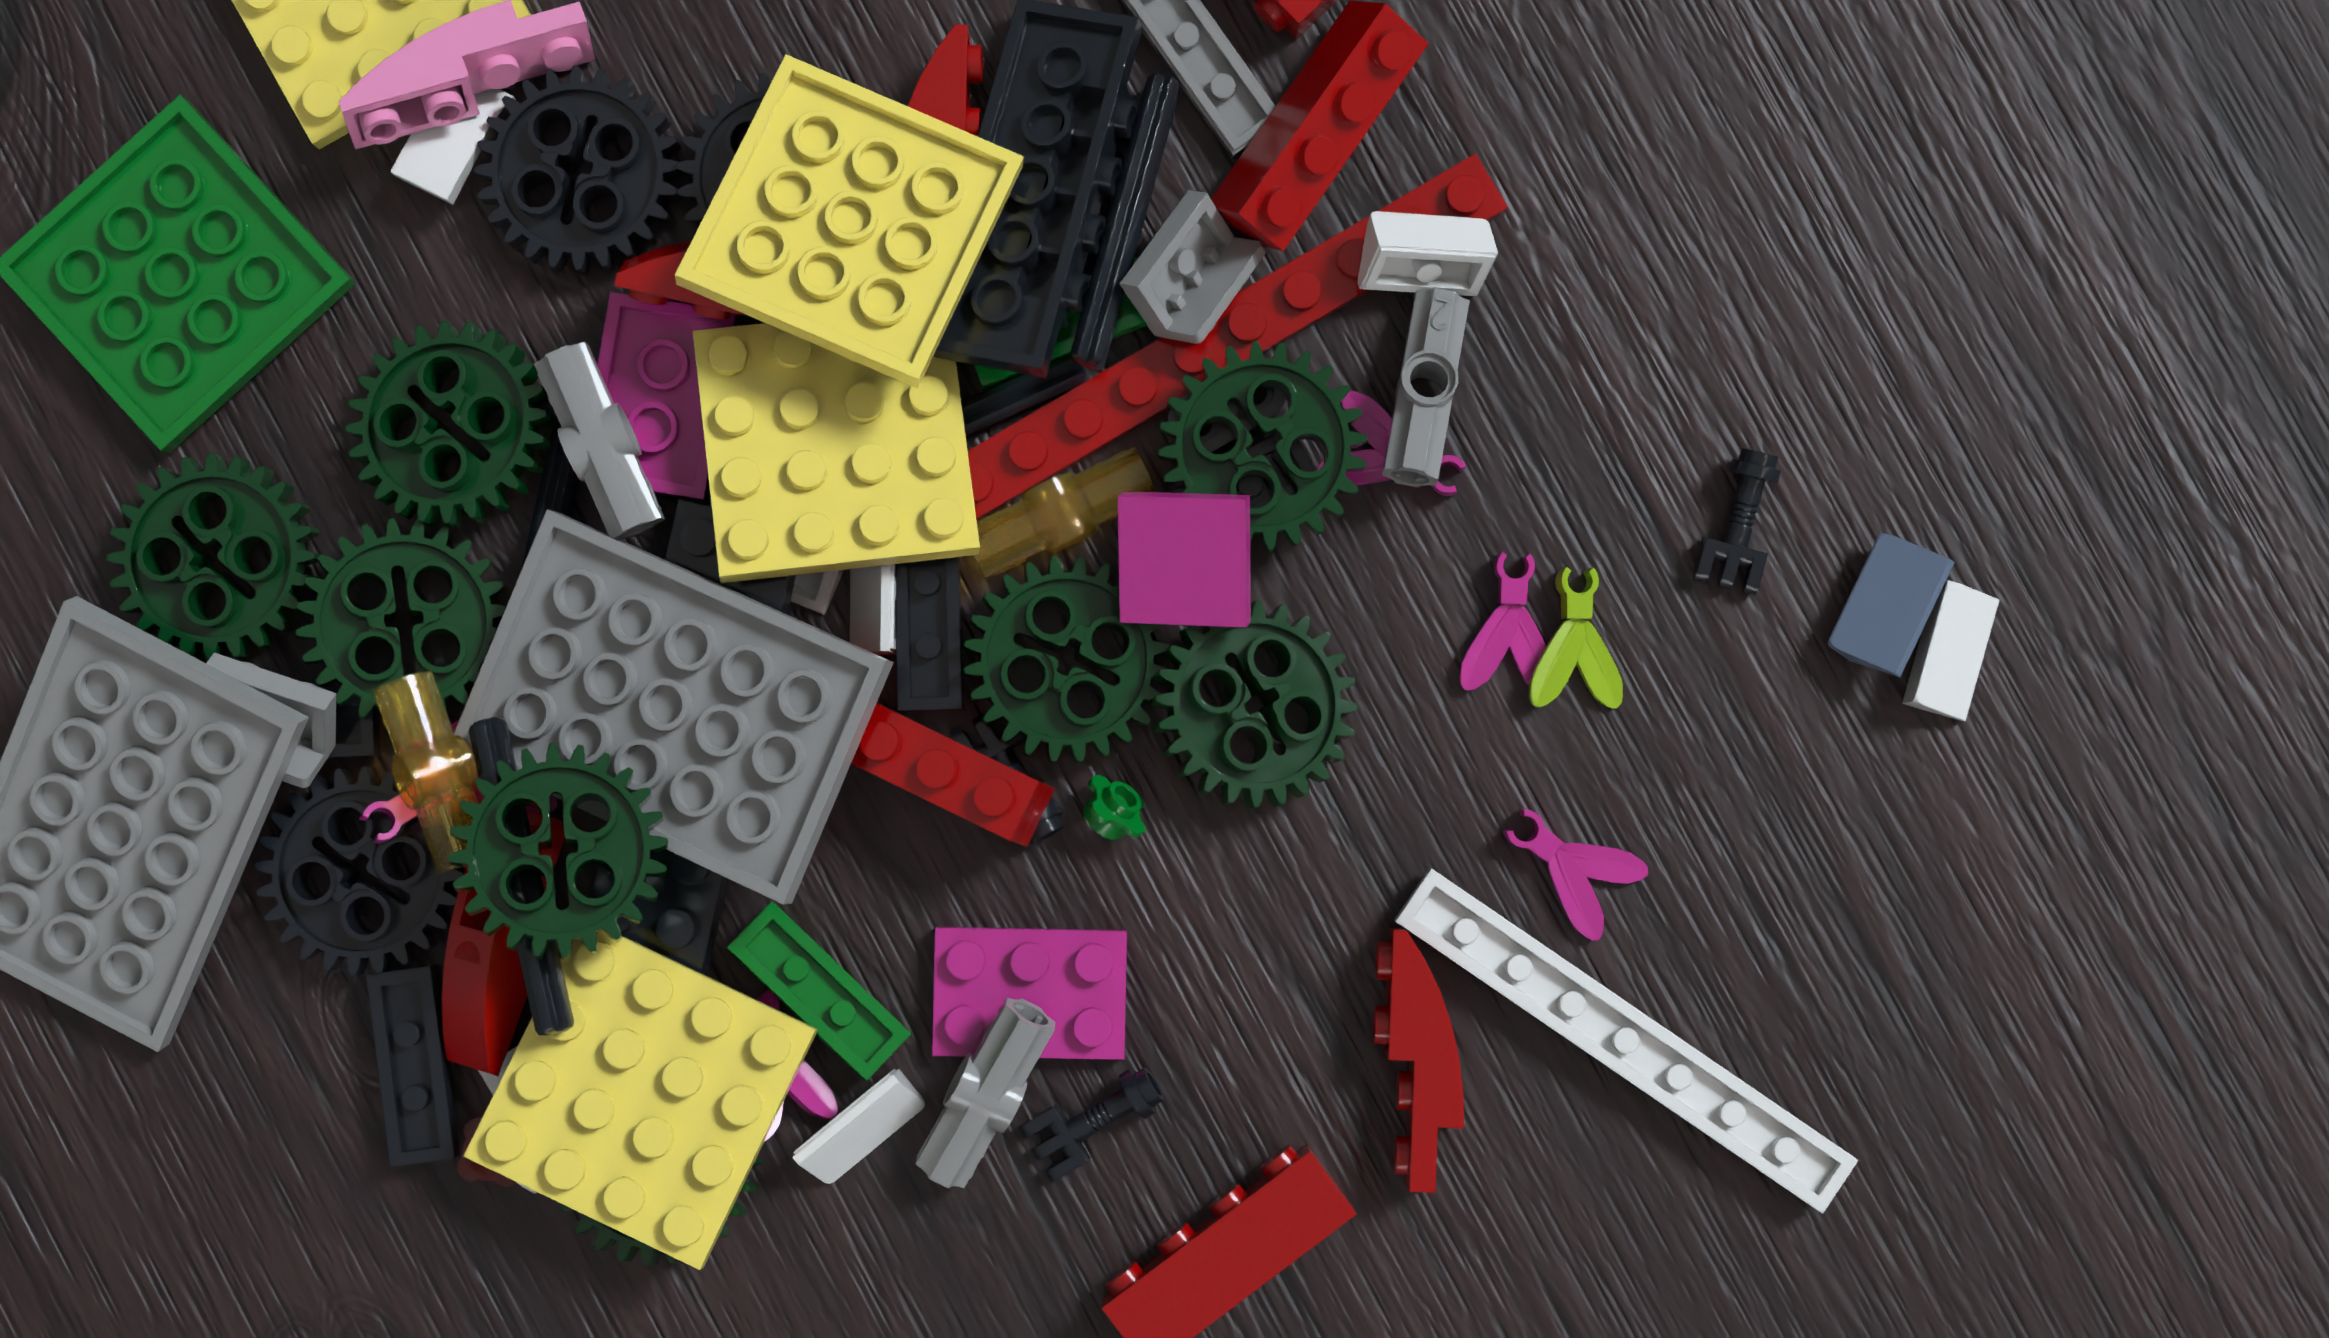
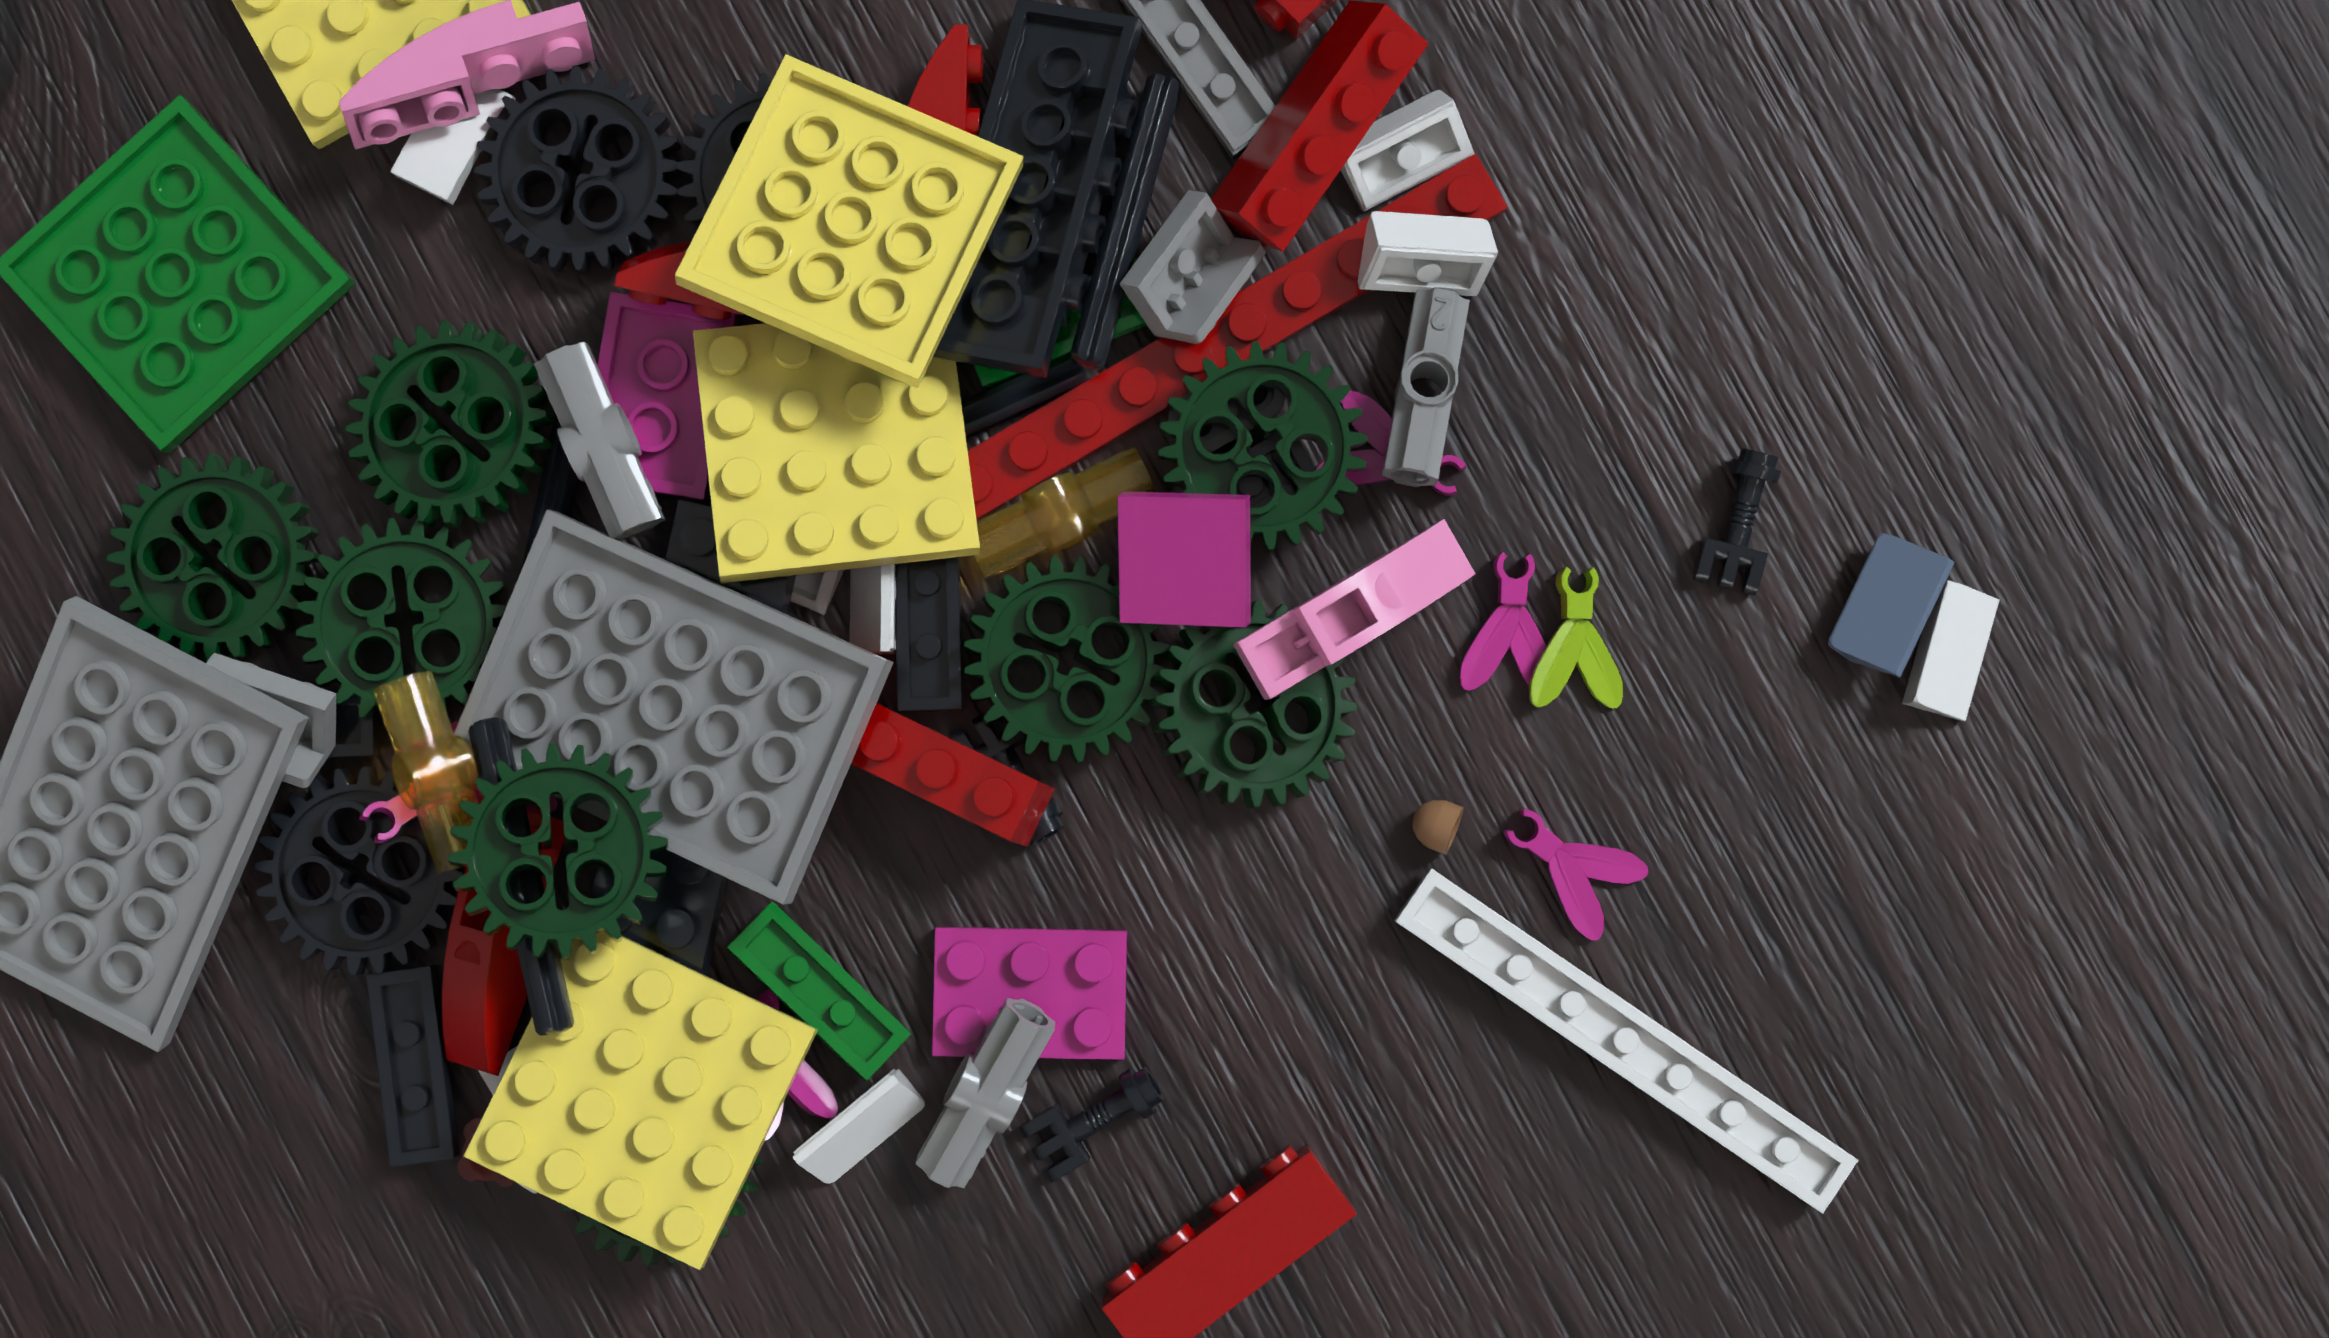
green plate [1083,775,1146,840] -> none
red slope [1373,927,1464,1193] -> none
none -> bright pink slope [1233,519,1475,700]
none -> white slope [1341,90,1475,212]
none -> medium nougat hinge [1412,799,1464,855]

